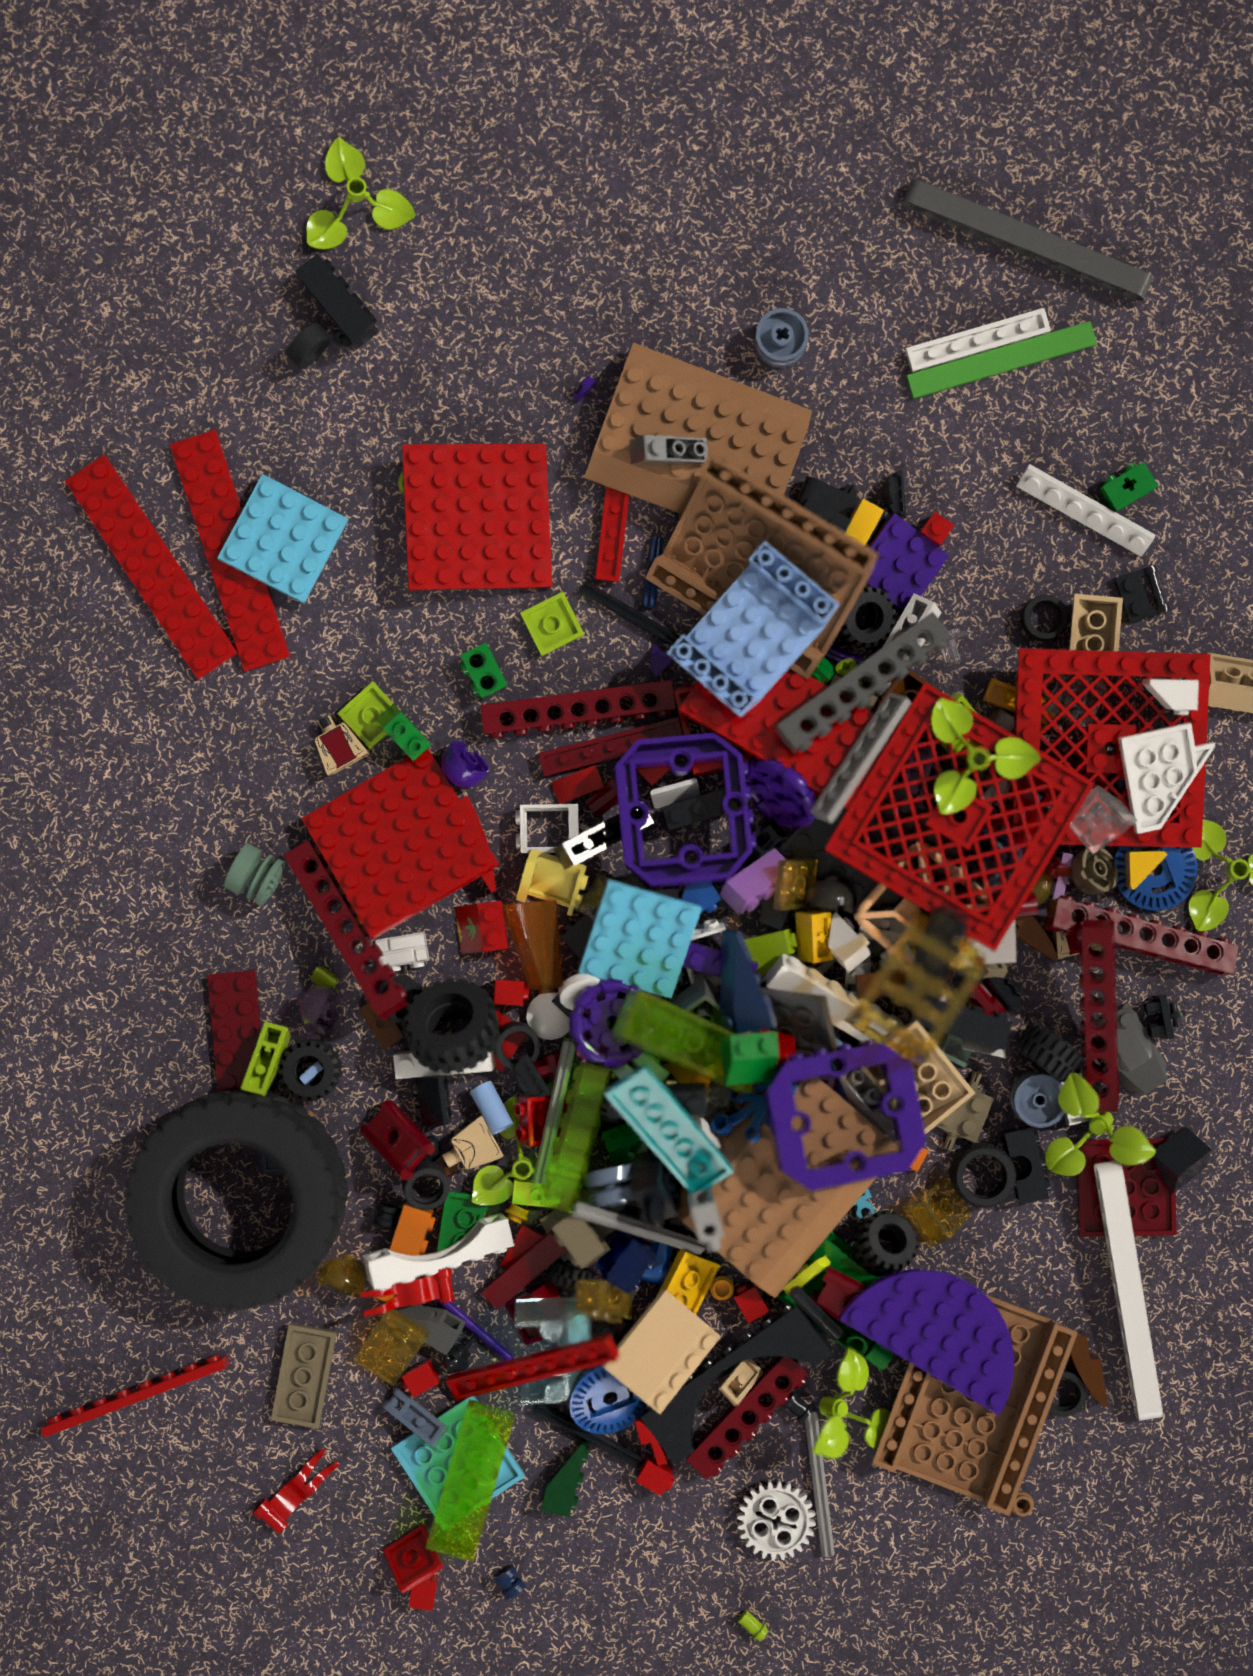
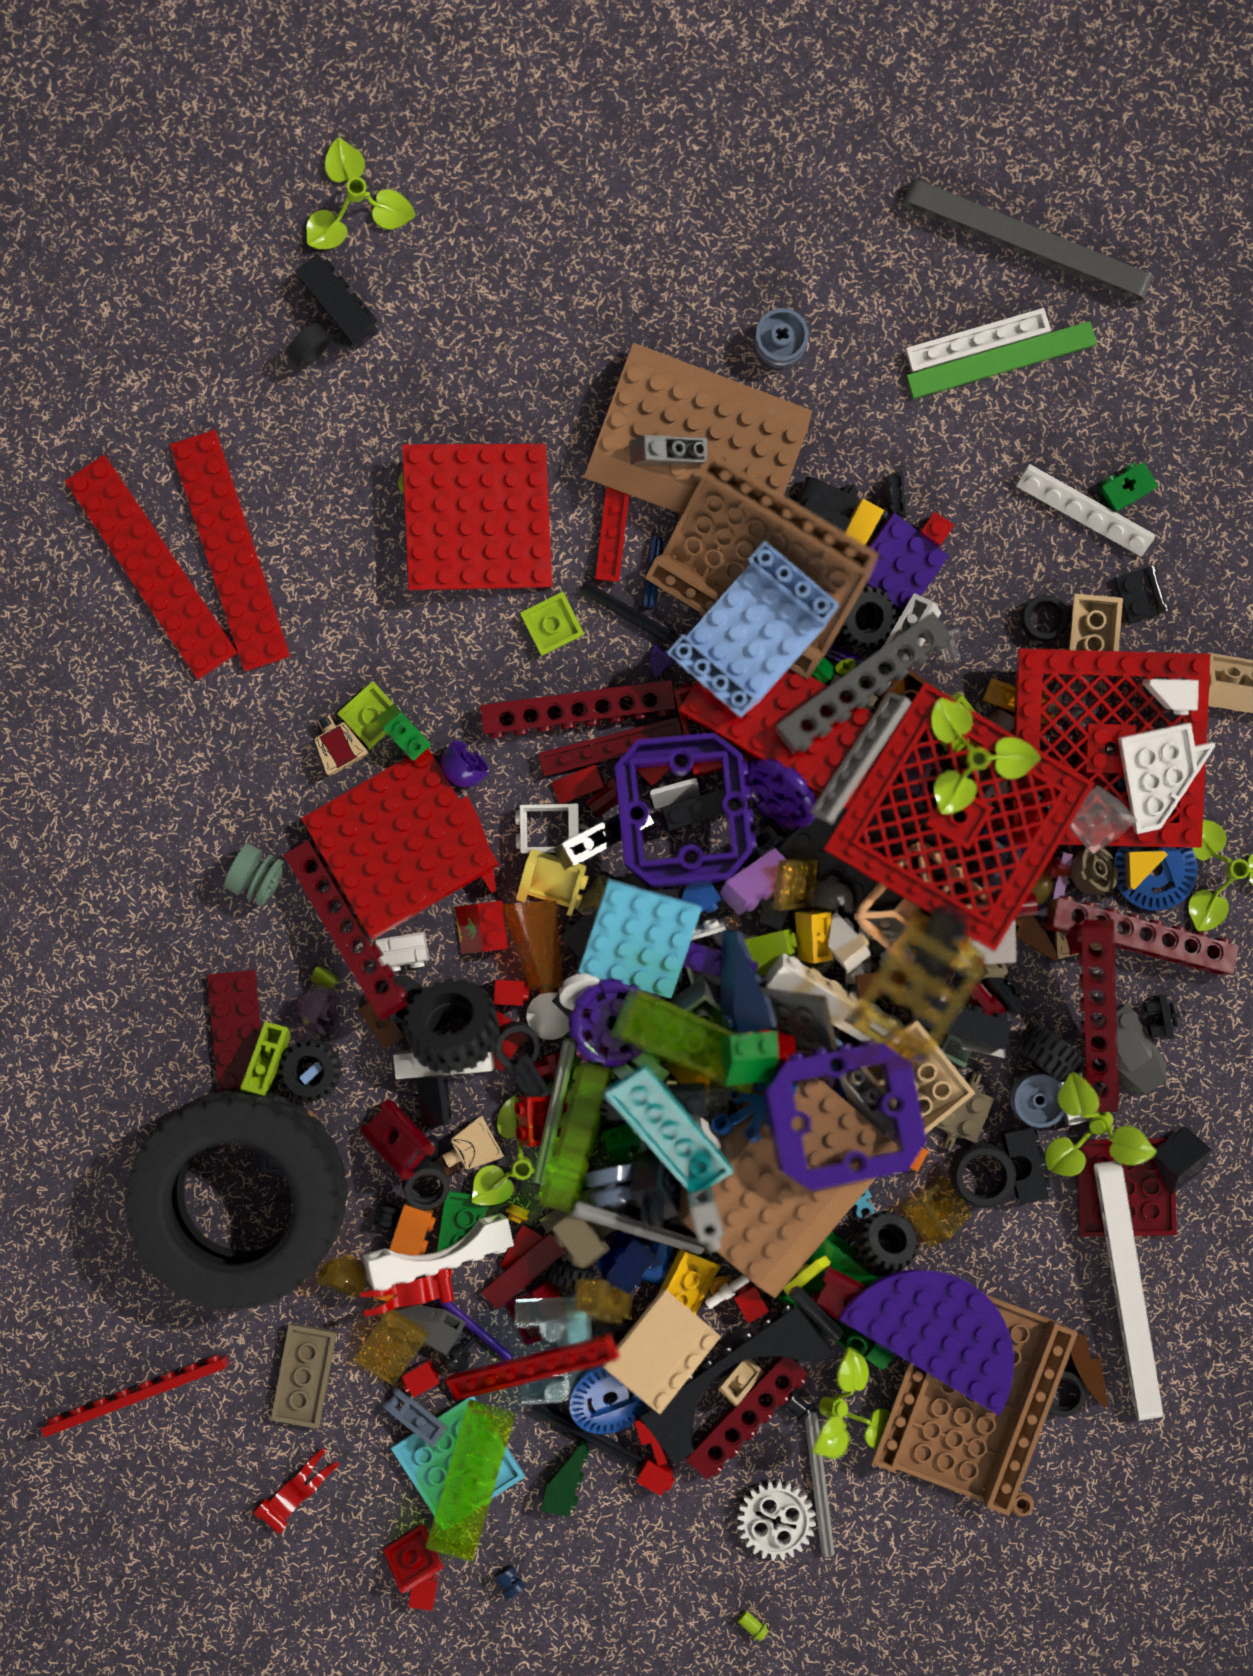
medium azure plate [218,474,349,604] -> none
green brick [459,642,508,700] -> none
light blue pin [470,1081,514,1135] -> none
neon yellow plate [512,1178,563,1209] -> none
dark purple tile [572,376,595,402] -> none
none -> white bar [705,1274,750,1309]

